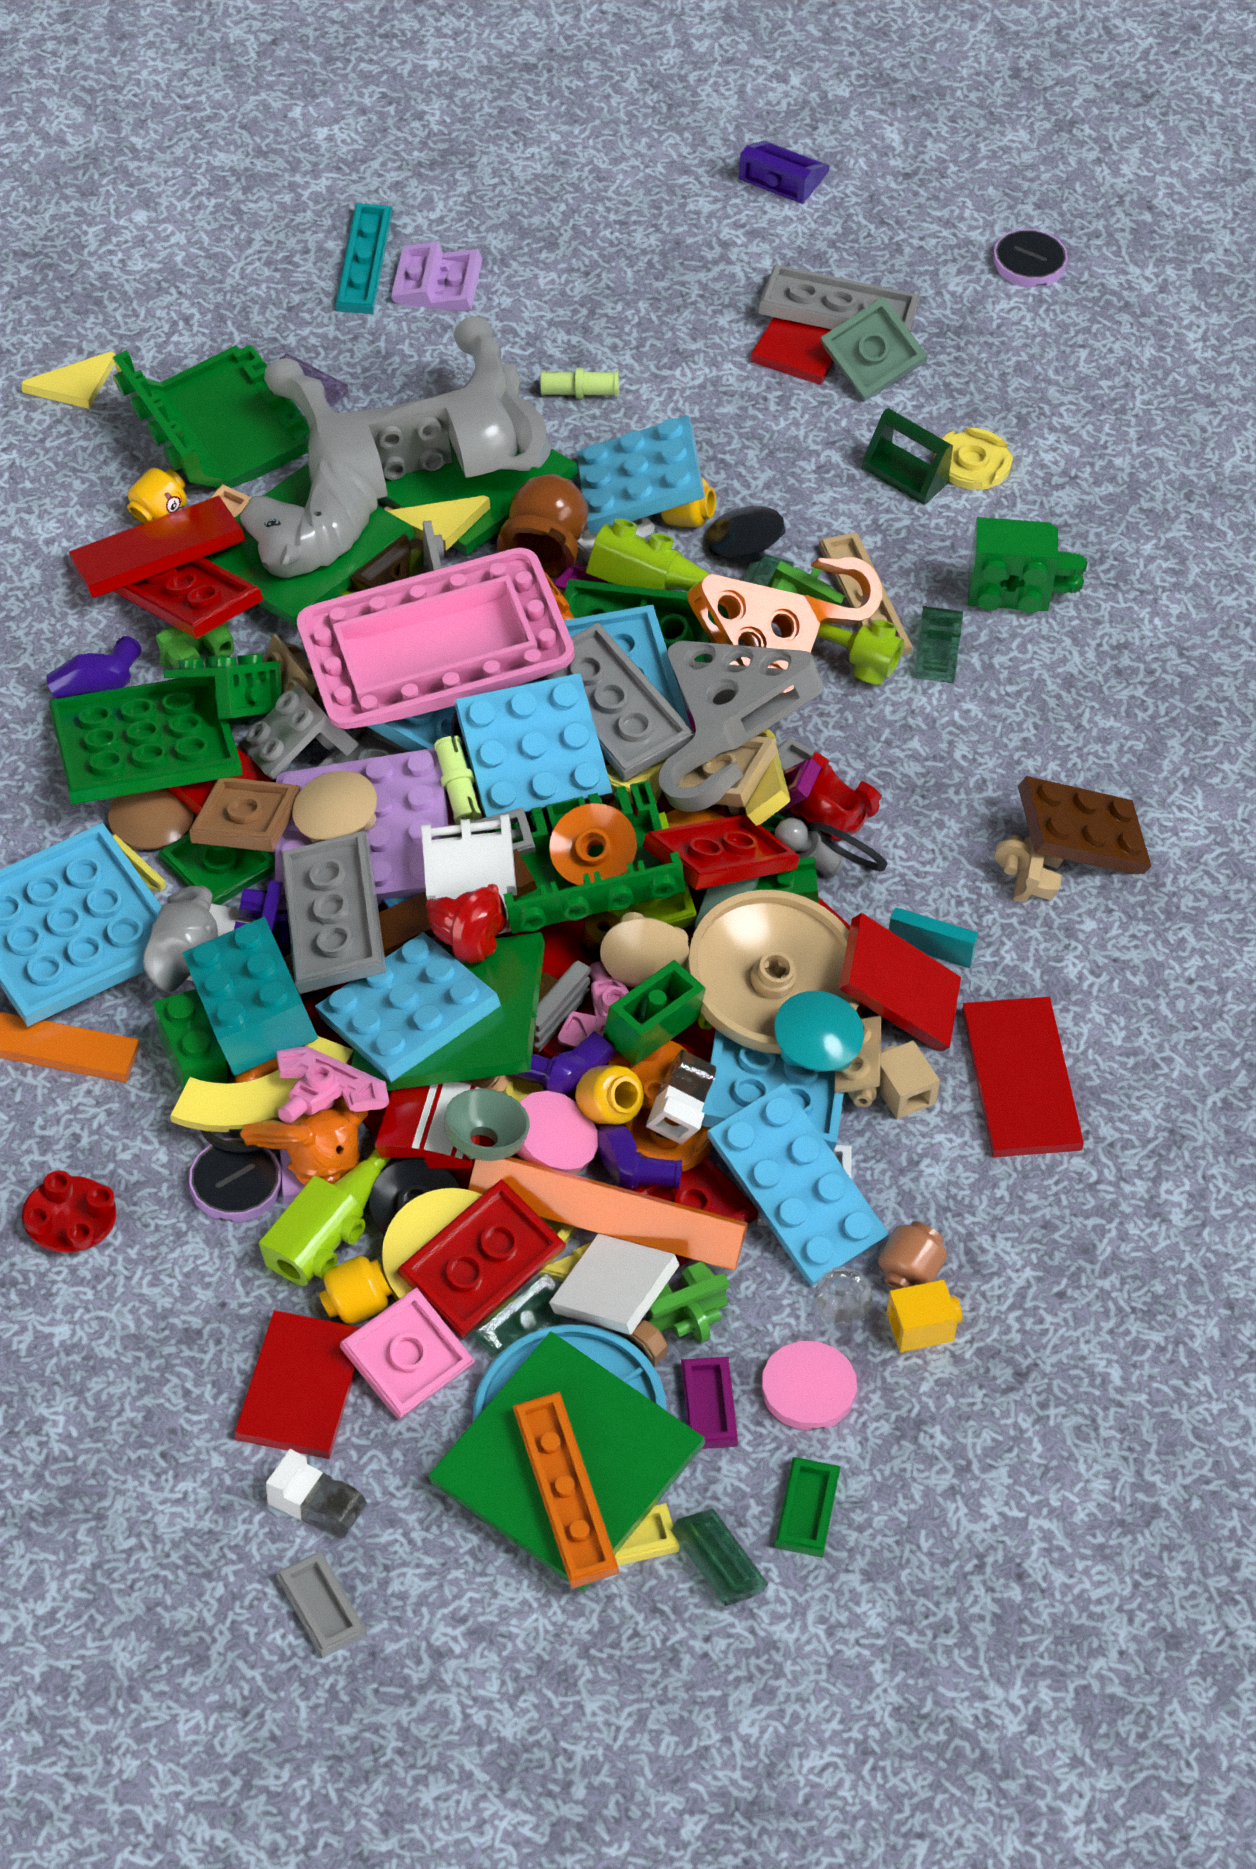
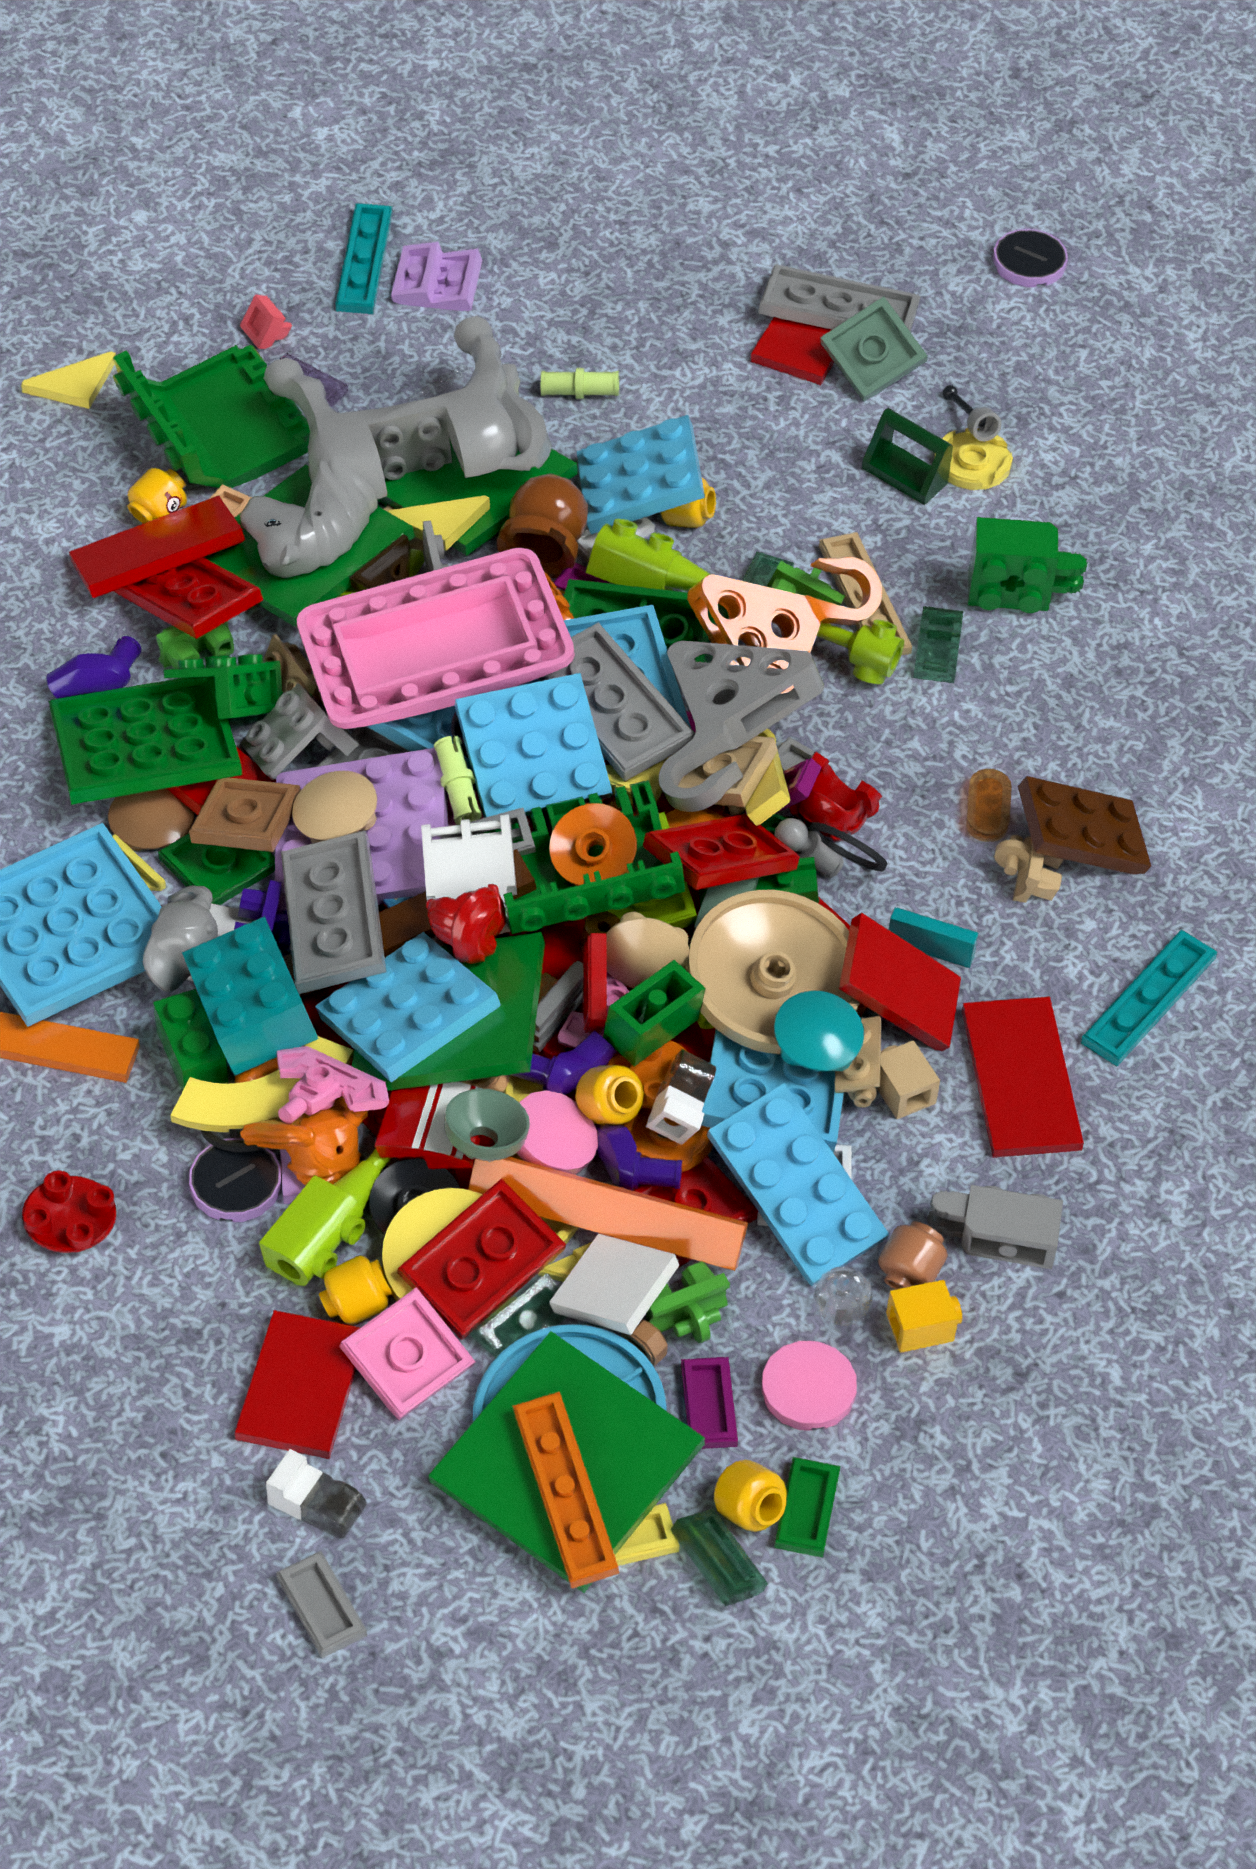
black dish [707,505,786,563] -> none
dark purple tile [738,141,830,204] -> none
none -> coral tile [240,295,292,349]
none -> red tile [583,933,607,1034]
none -> yellow head [714,1459,787,1532]
none -> light grey hinge [927,1185,1063,1269]
none -> light grey hinge [943,385,1001,442]
none -> clear orange tile [966,769,1012,842]
none -> teal tile [1081,929,1218,1067]

